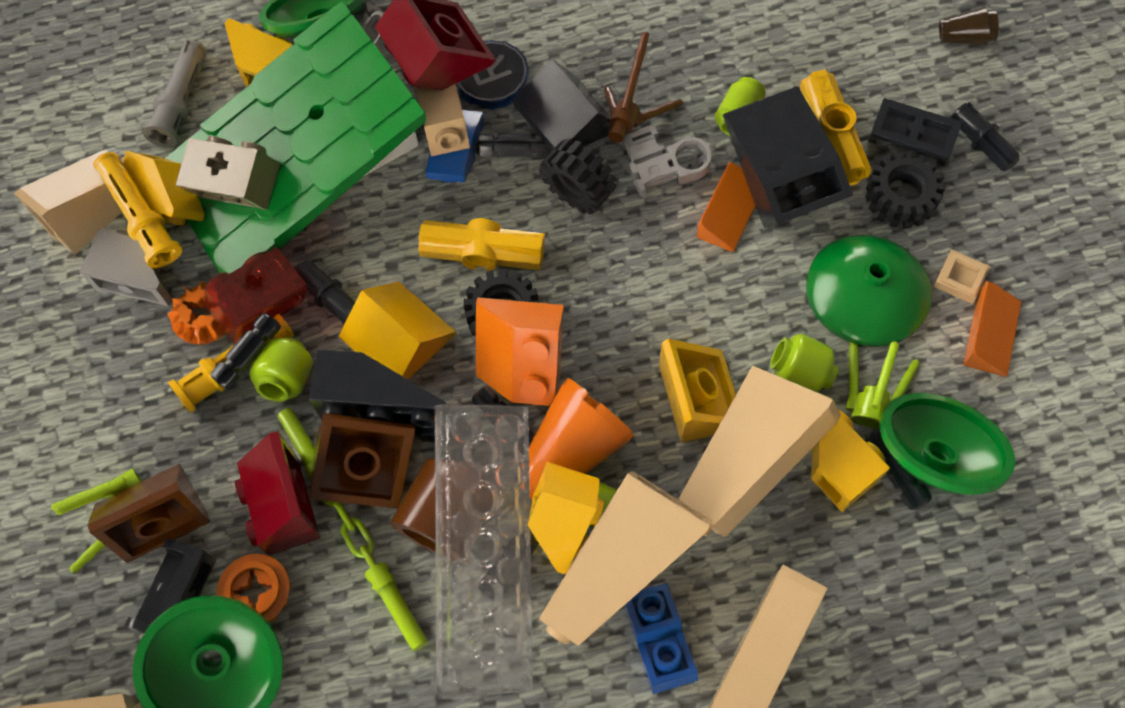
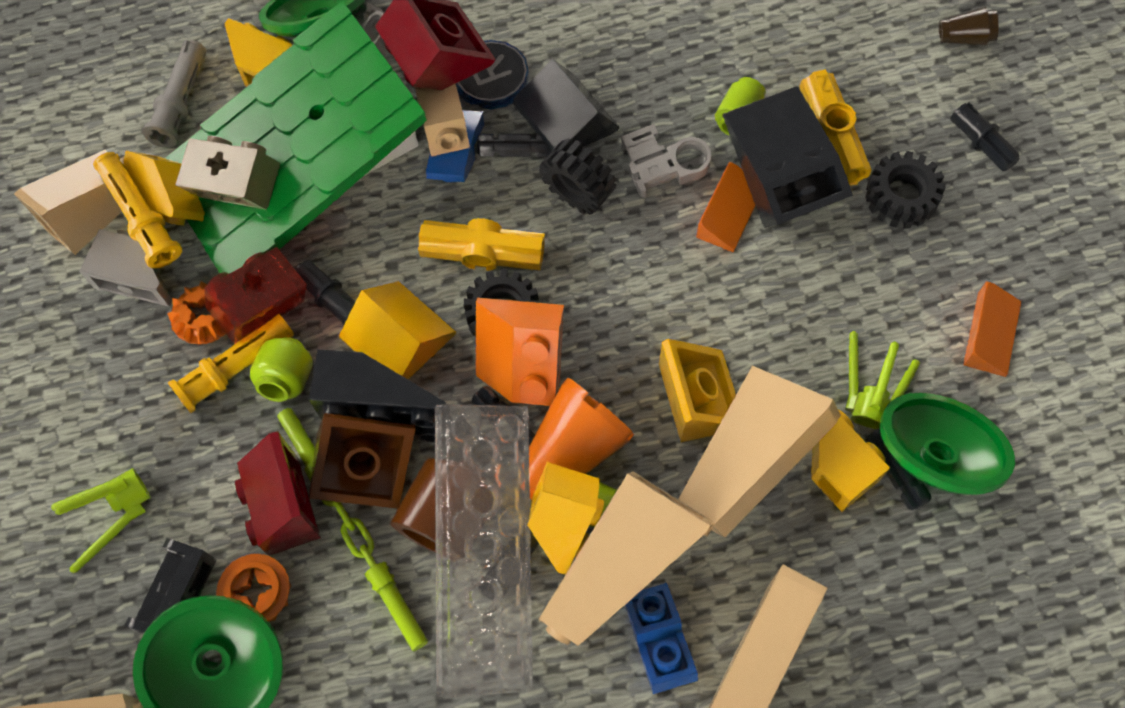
reddish brown slope [87,464,211,563] -> none
black axle [210,313,281,389] -> none
reddish brown plant [604,31,683,143] -> none
lime head [770,333,838,393] -> none
green dish [806,235,932,347] -> none
black hinge [867,98,962,165] -> none
tan tile [933,249,990,304] -> none

